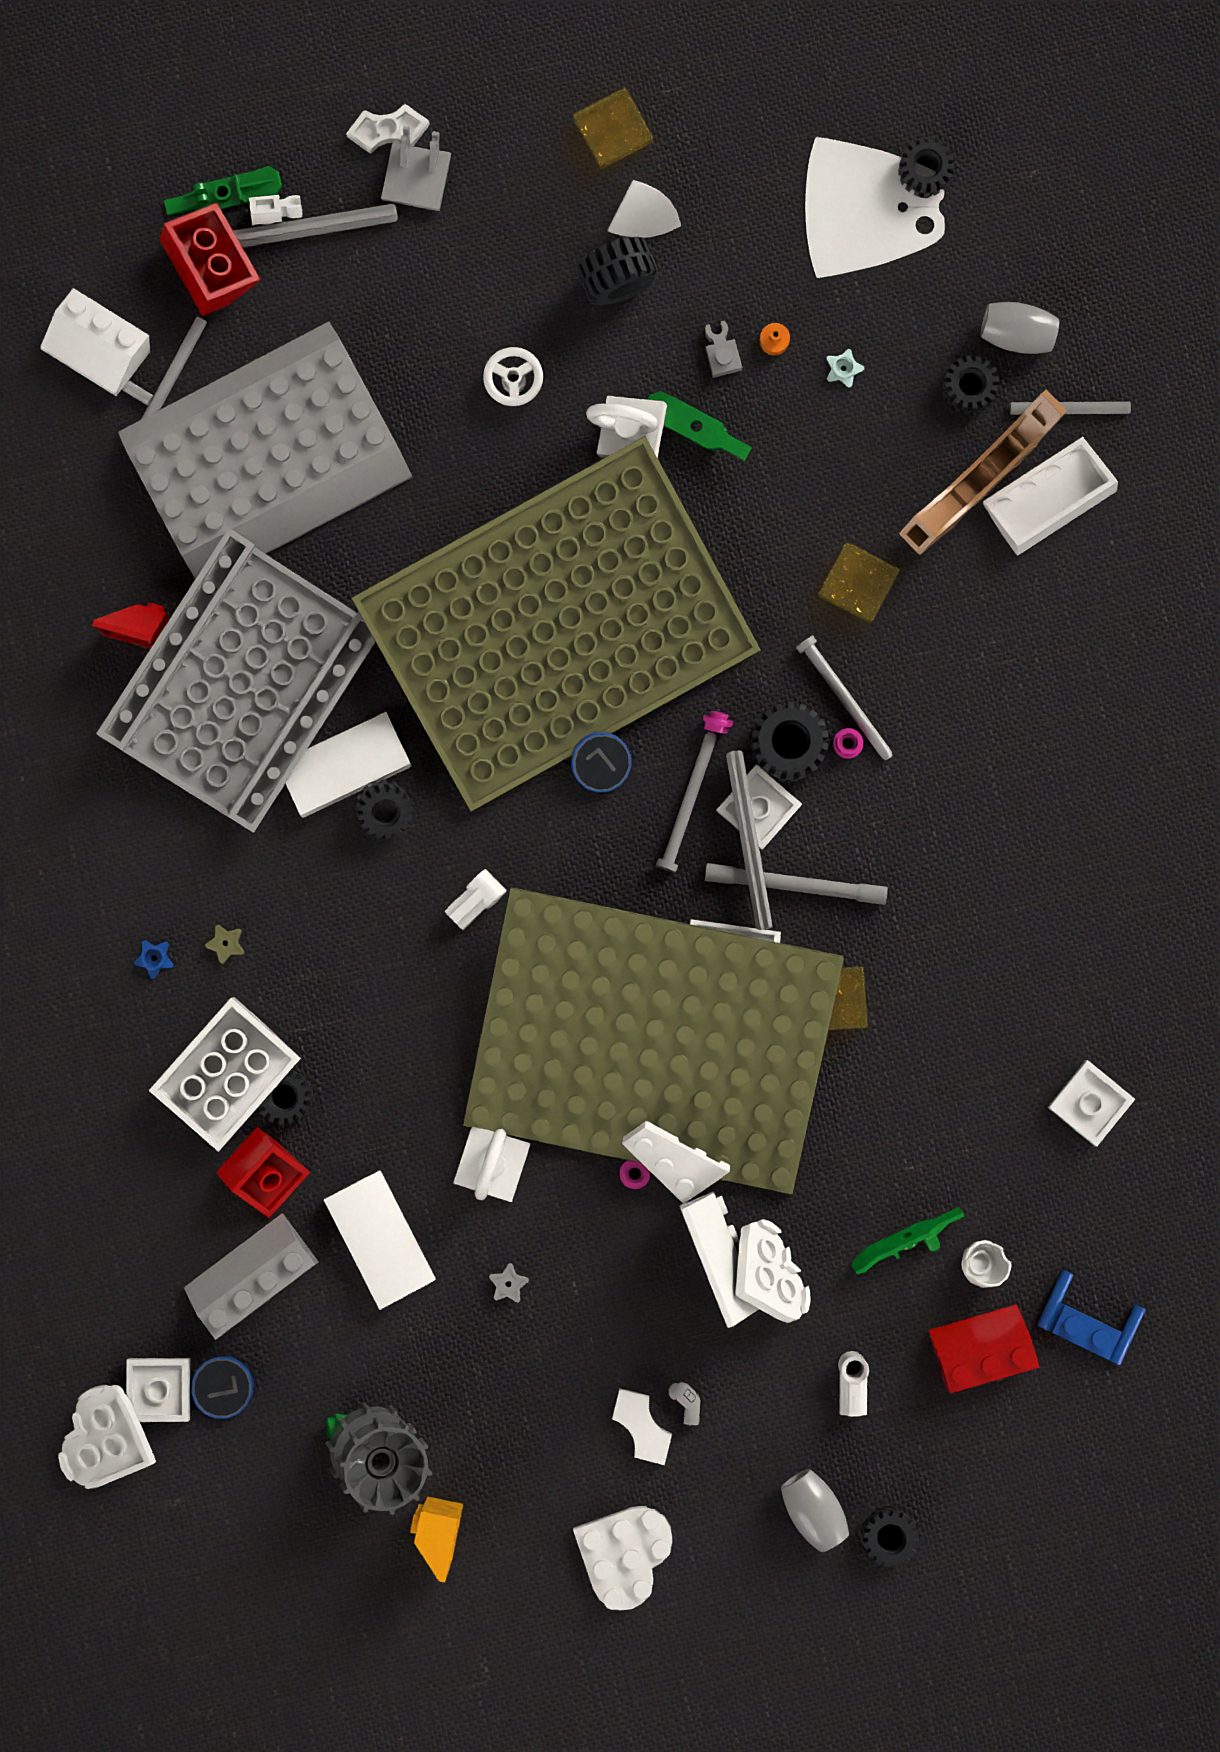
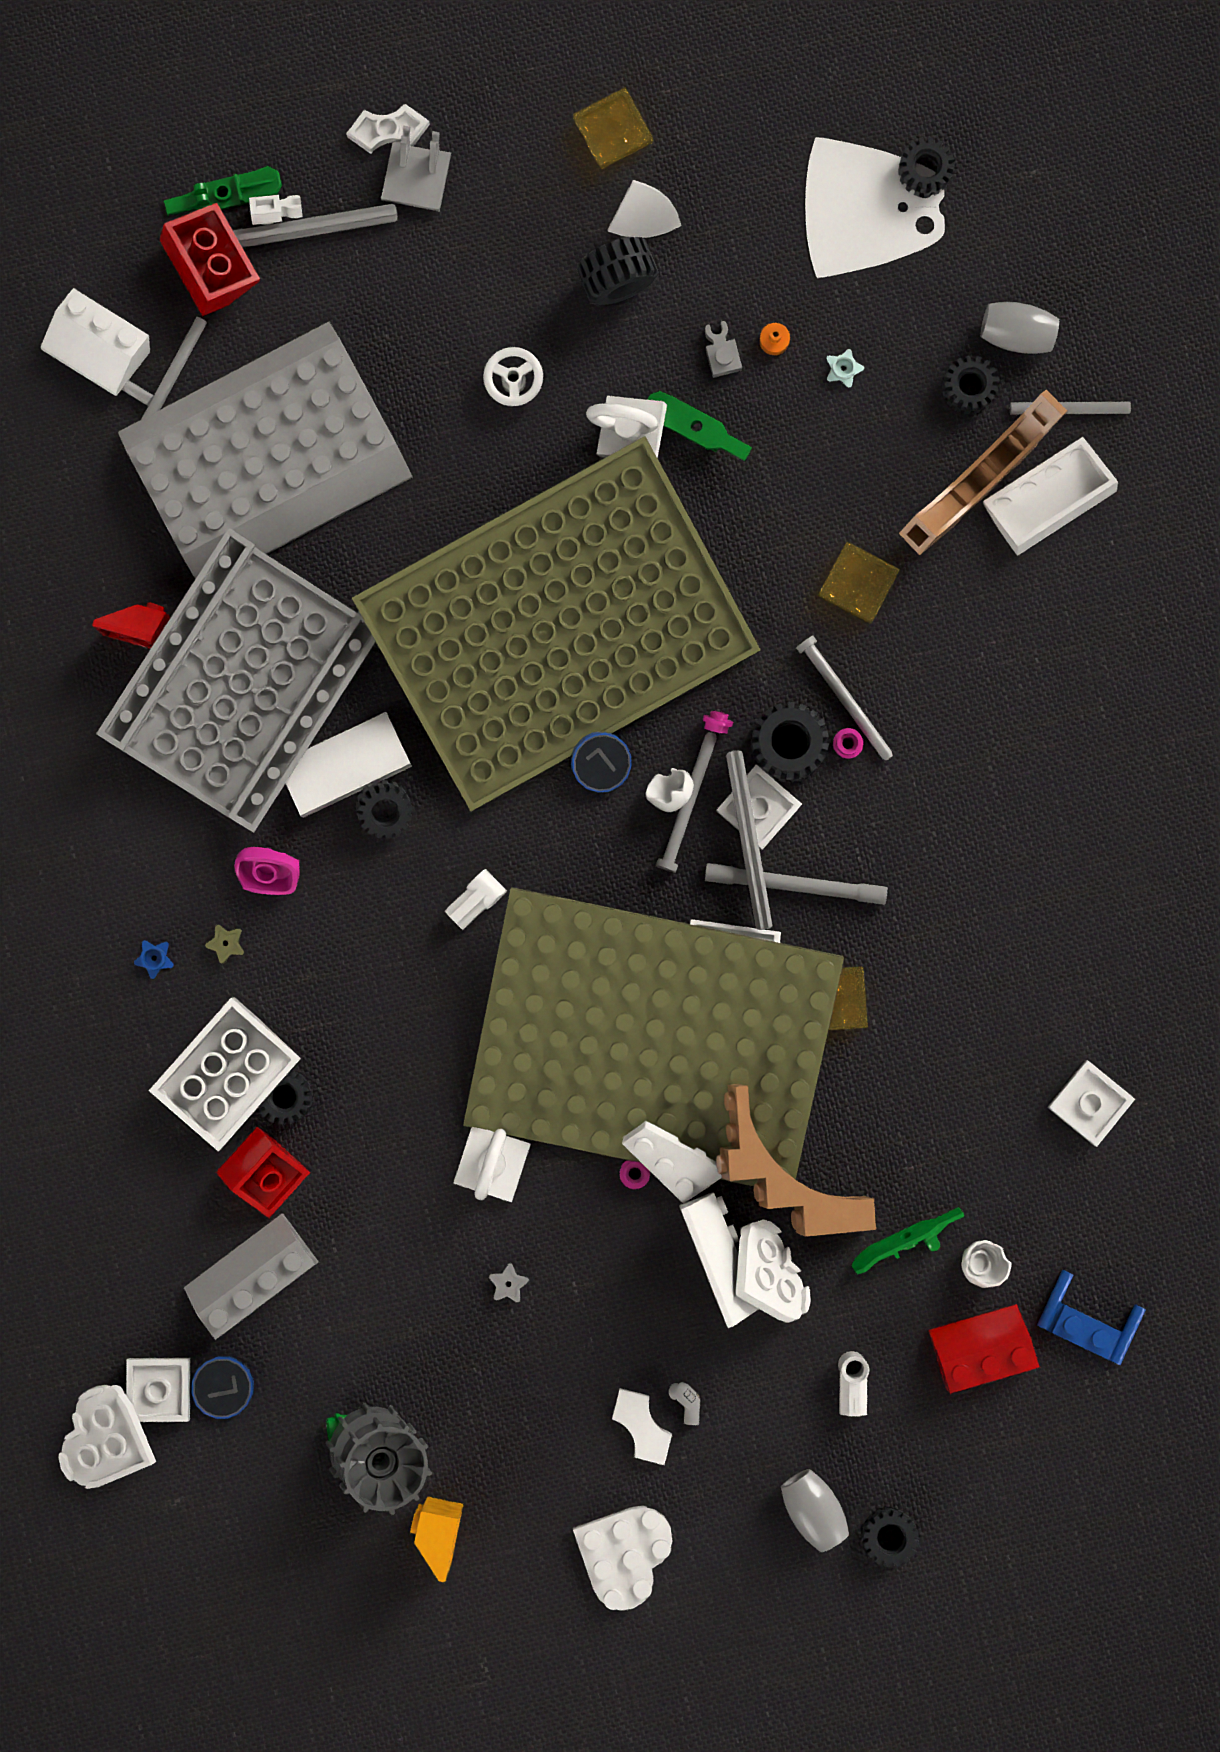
white slope [324,1171,436,1310] -> none
none -> dark pink piece [234,847,299,895]
none -> white hair [645,768,694,812]
none -> medium nougat arch [716,1084,876,1237]

